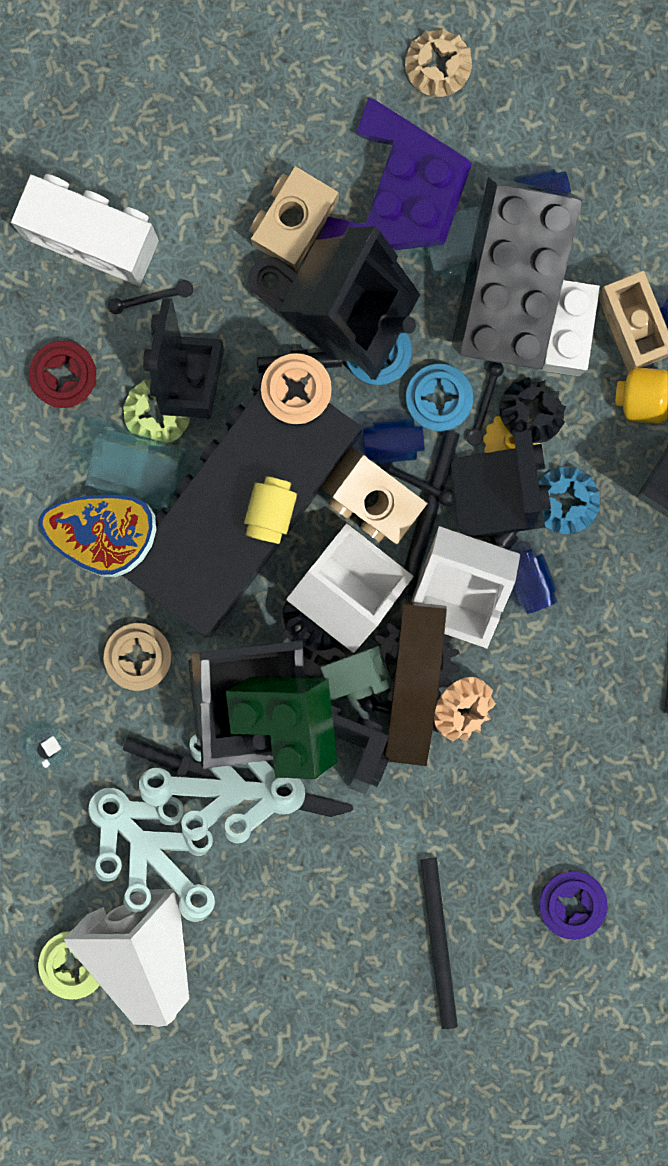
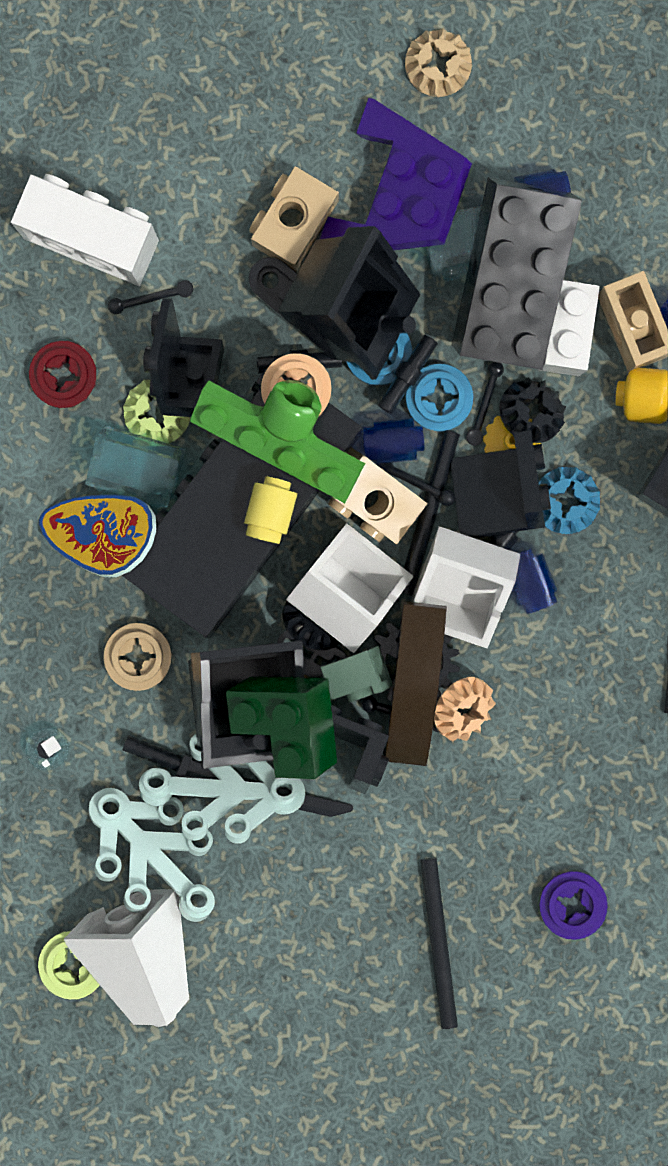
none -> bright green plate [190,380,366,503]
none -> black bar [378,334,438,415]

